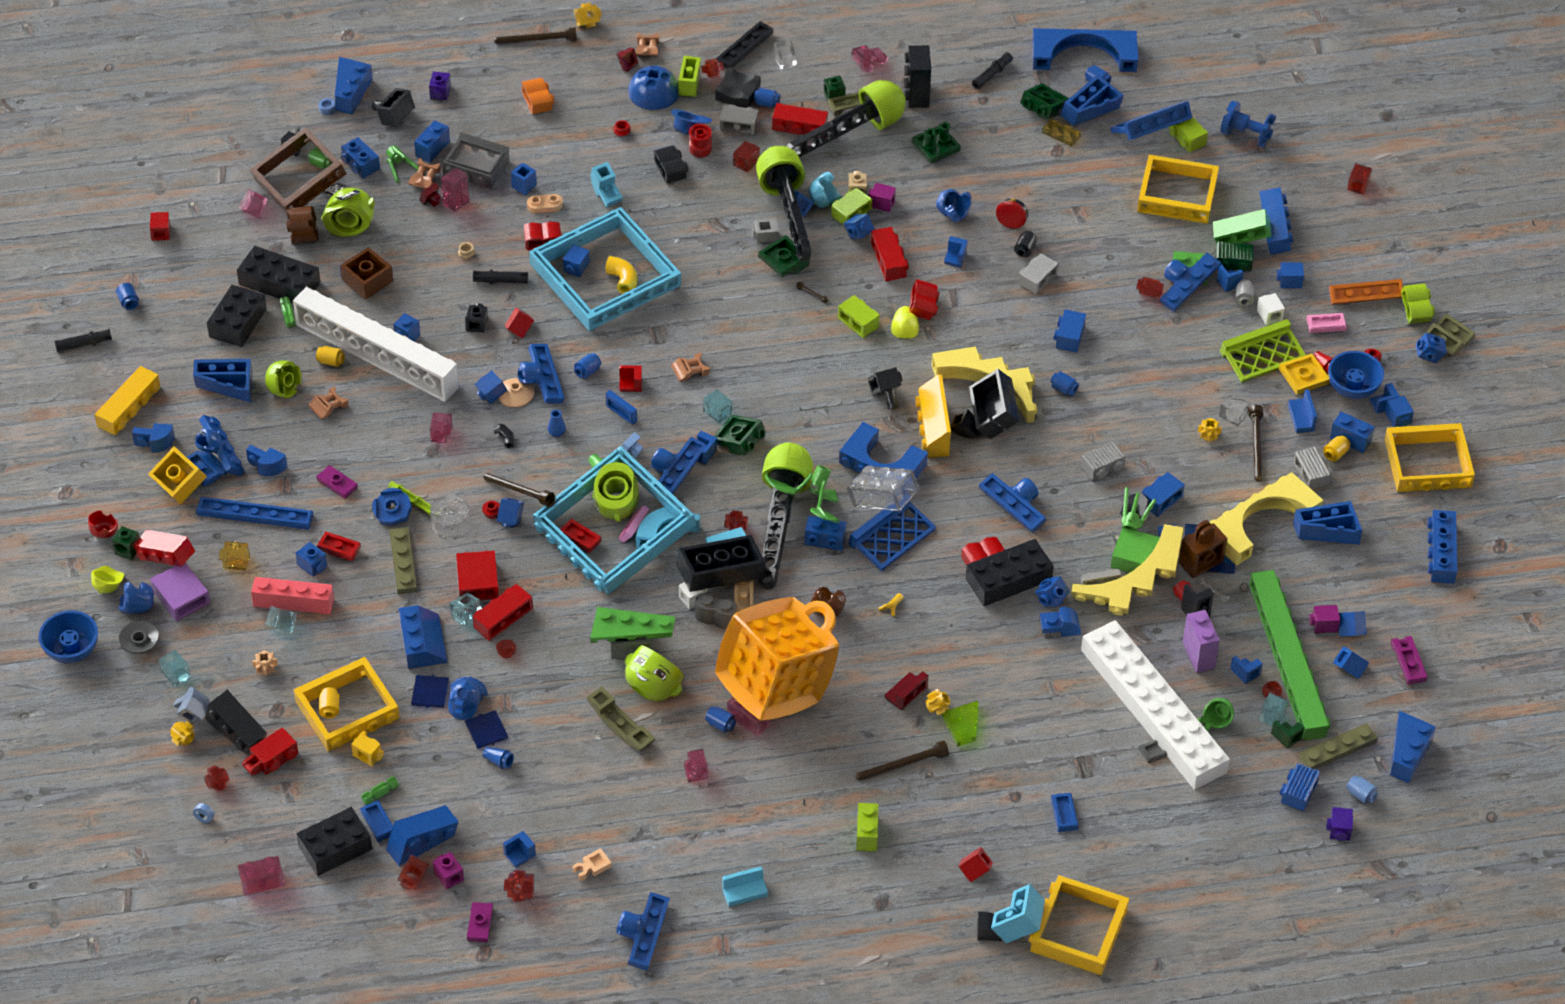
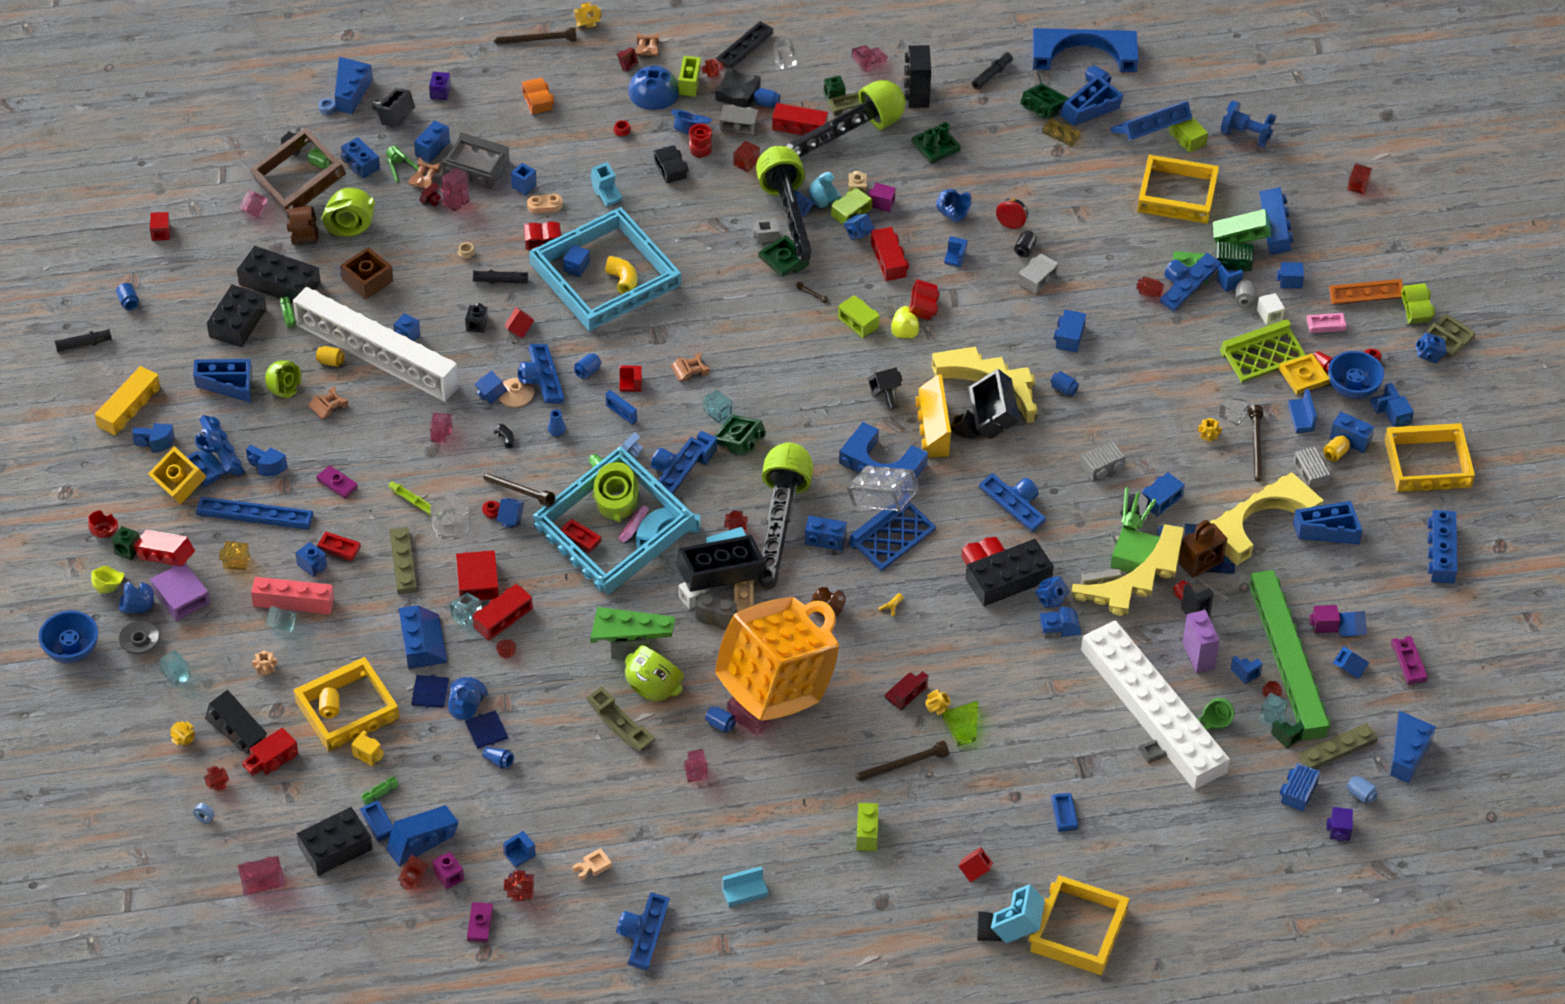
sand blue brick [173,687,210,725] -> none
black sticker [323,182,361,201] -> none
blue plate [372,488,412,526] -> none
bright green plant [765,465,840,524] -> none

